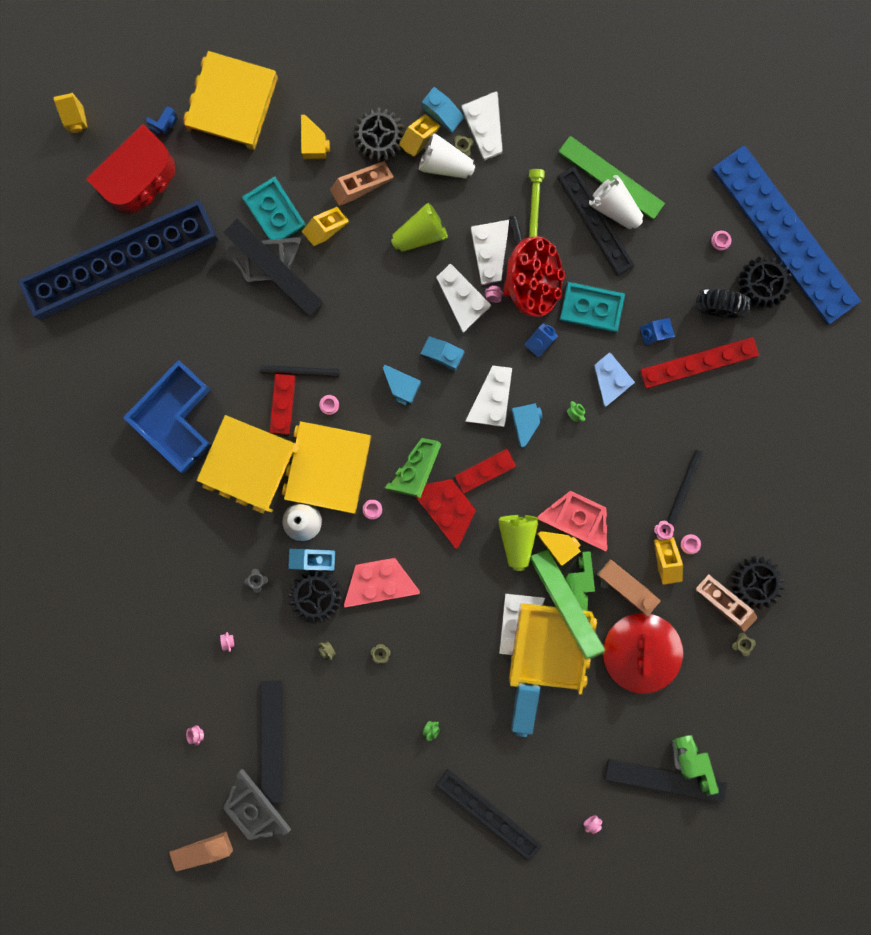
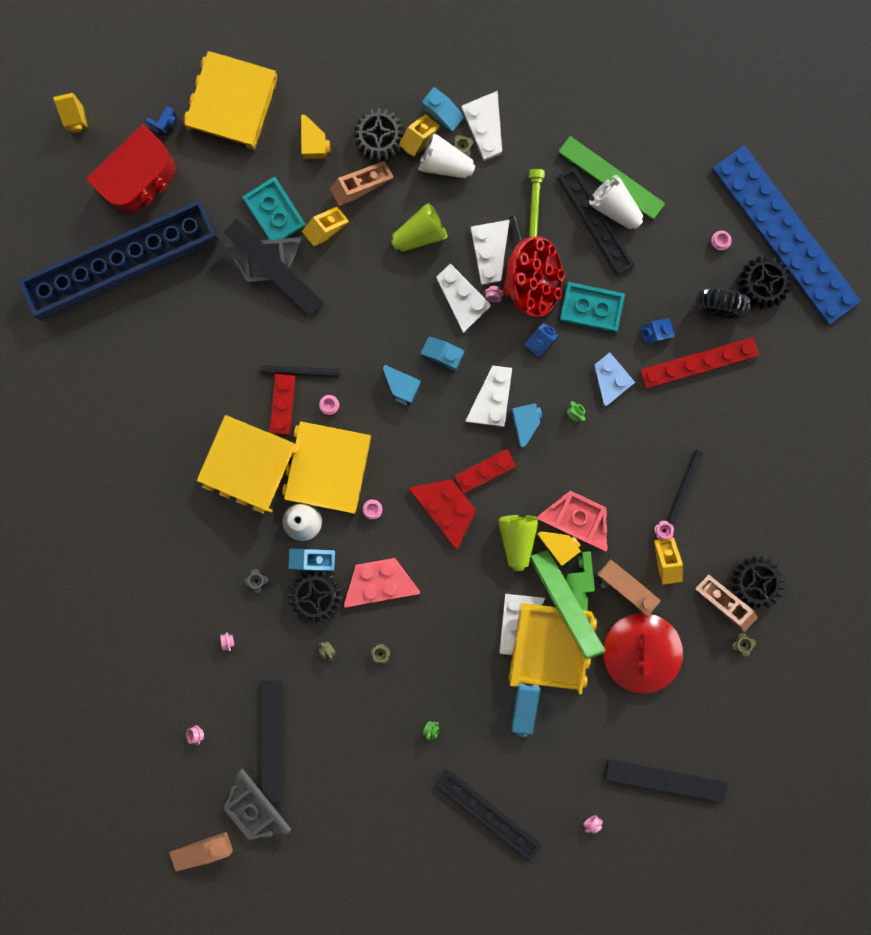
blue piece [123,360,212,474] -> none
bright green wing [385,438,441,498] -> none
bright green plate [672,735,719,796] -> none
bright pink plate [681,534,701,554] -> none

